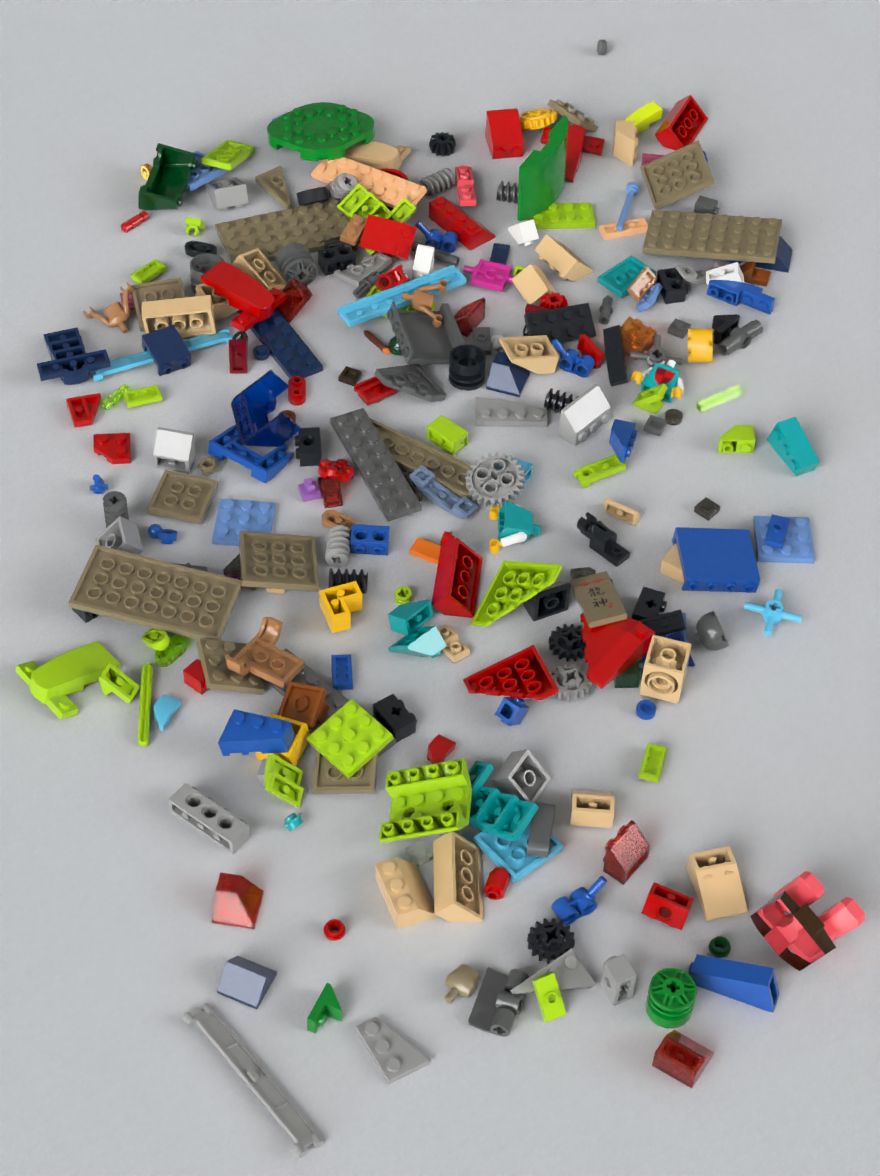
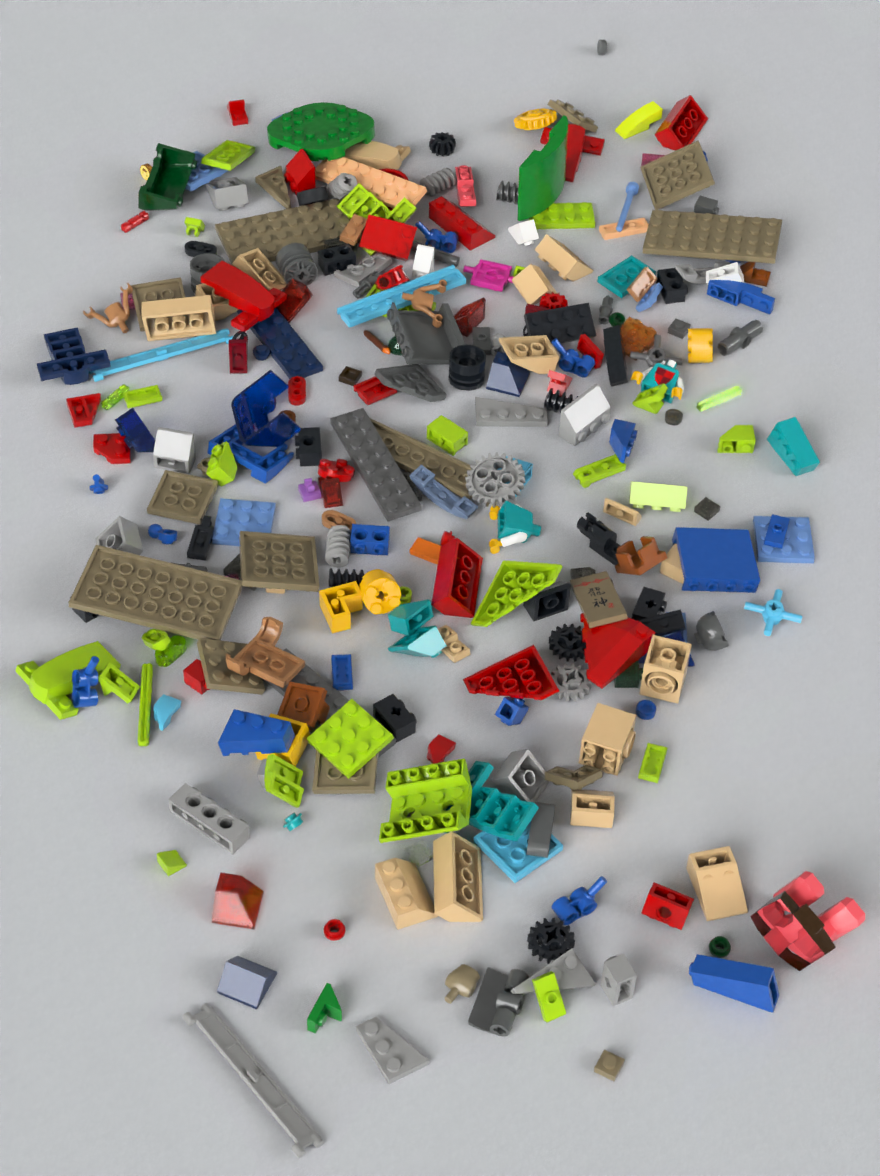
dark grey piece [103,491,129,528] -> none
lime plate [131,259,167,284] -> none
dark blue panel [142,325,191,376] -> none
red brick [484,867,510,900] -> none
red slope [485,108,524,159] -> none
dark blue tile [490,243,510,265] -> none
clear red slope [603,820,650,885] -> none
tan slope [613,120,638,166] -> none
dark grey plate [644,415,667,436] -> none
green wheel [646,968,697,1029] -> none
clear red slope [652,1030,714,1088] -> none
black slope [712,314,740,345] -> none
dark blue slope [756,236,793,273] -> none
none -> blue beam [72,656,99,708]
none -> clear blue slope [115,408,155,452]
none -> lime slope [157,850,187,876]
none -> black hinge [187,515,214,561]
none -> lime slope [206,441,238,487]
none -> red slope [227,99,248,126]
none -> red slope [284,149,316,196]
none -> yellow brick [358,569,401,614]
none -> dark tan plate [545,765,603,790]
none -> slope [547,370,572,396]
none -> tan brick [579,703,636,776]
none -> dark tan plate [594,1049,625,1081]
none -> dark green plate [609,312,625,328]
none -> dark orange panel [614,536,667,576]
none -> yellowish green slope [629,481,687,512]

